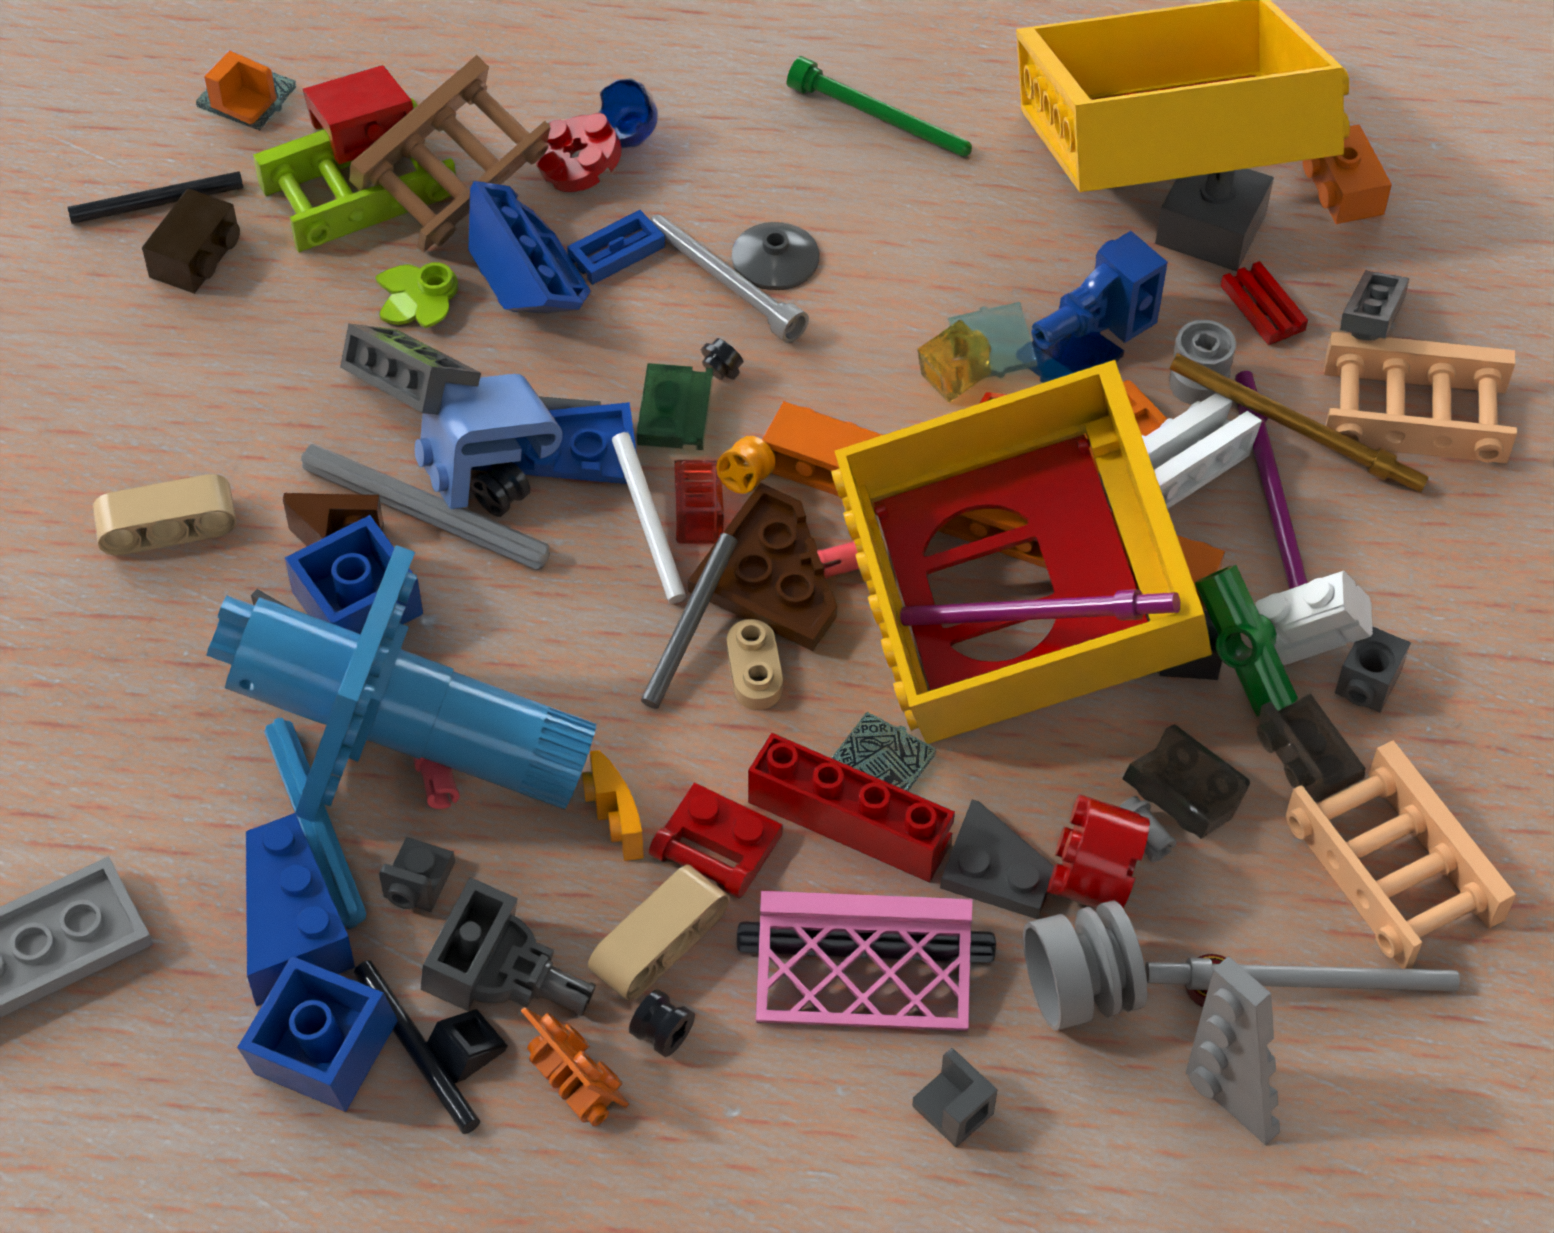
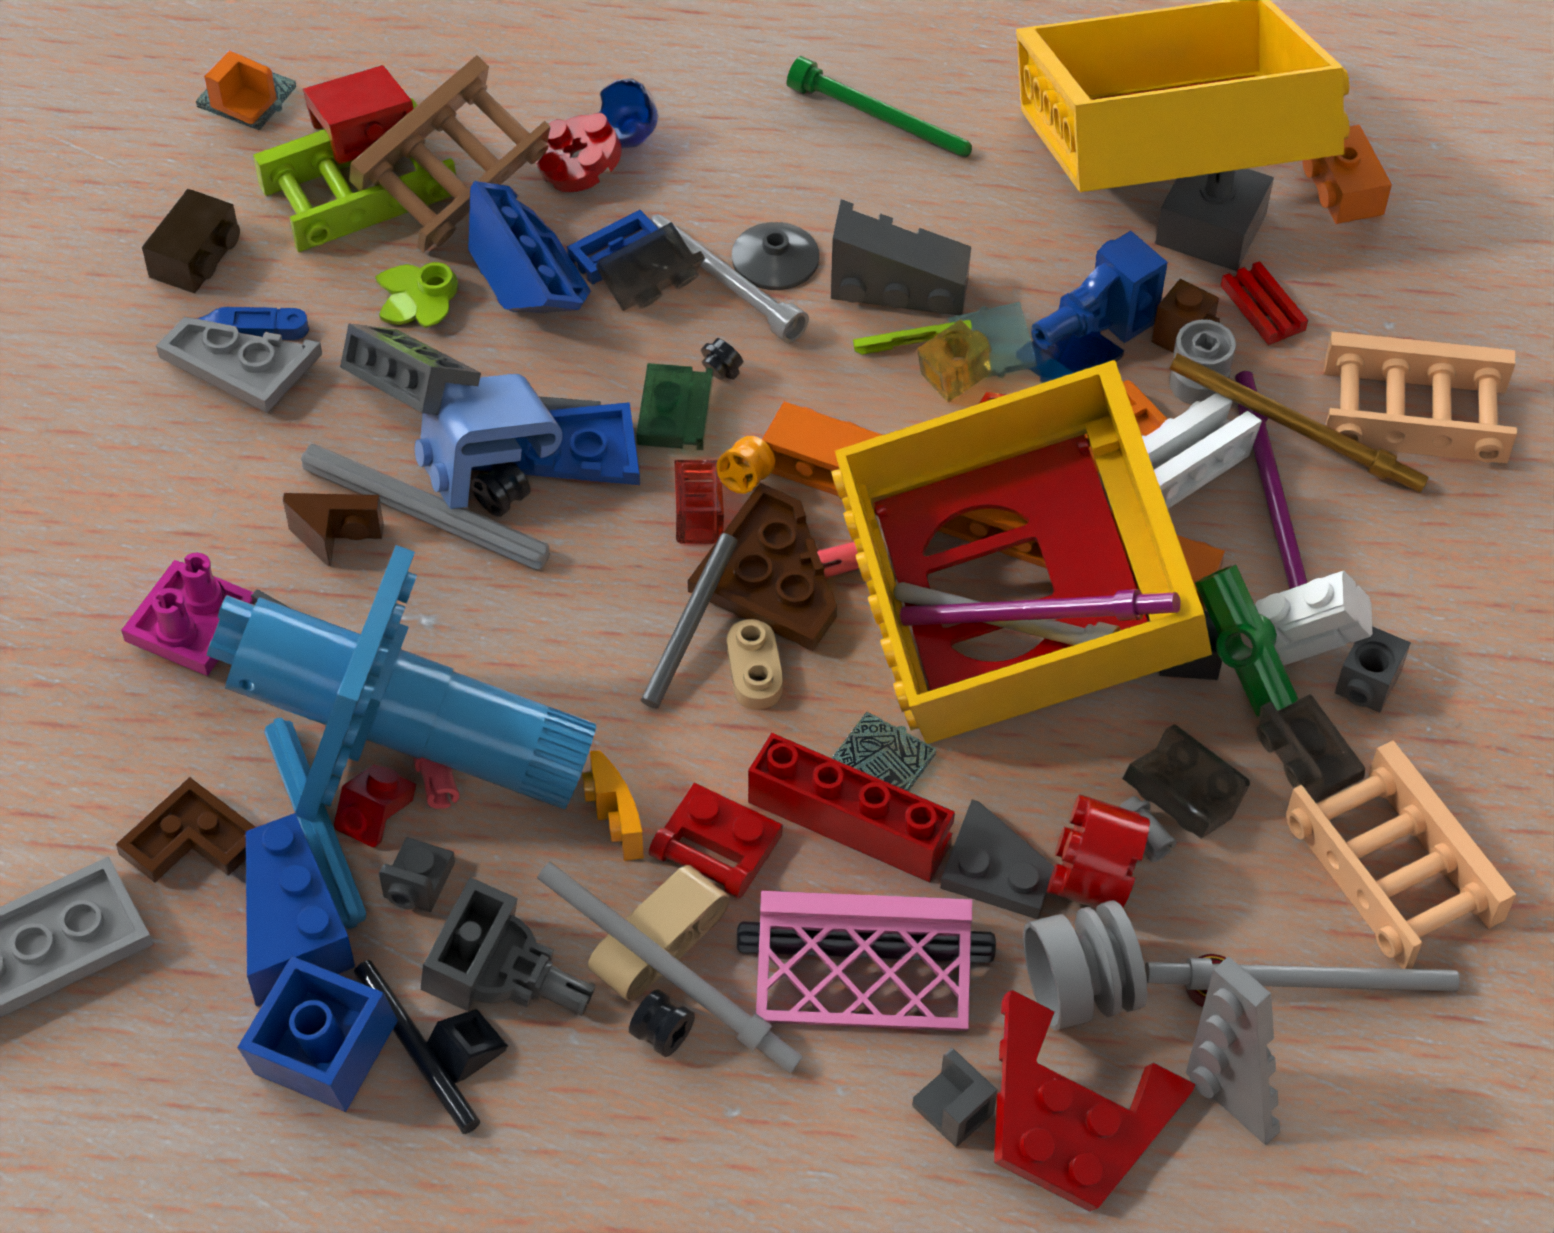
black bar [67,171,244,224] -> none
tan beam [93,474,236,555] -> none
blue brick [285,515,423,634] -> none
orange hinge [521,1007,629,1126] -> none
white bar [612,432,687,604] -> none
dark grey plate [1340,270,1409,340] -> none
none -> reddish brown plate [116,777,256,882]
none -> dark pink plate [121,552,253,676]
none -> light grey wing [156,317,322,413]
none -> blue piece [198,307,309,340]
none -> red bracket [334,764,417,848]
none -> light grey bar [537,861,803,1073]
none -> clear smoke bracket [595,222,705,311]
none -> dark grey wedge [831,199,971,316]
none -> lime piece [853,320,972,355]
none -> light grey piece [893,582,1121,646]
none -> red wing [994,990,1196,1212]
none -> reddish brown brick [1151,279,1220,353]

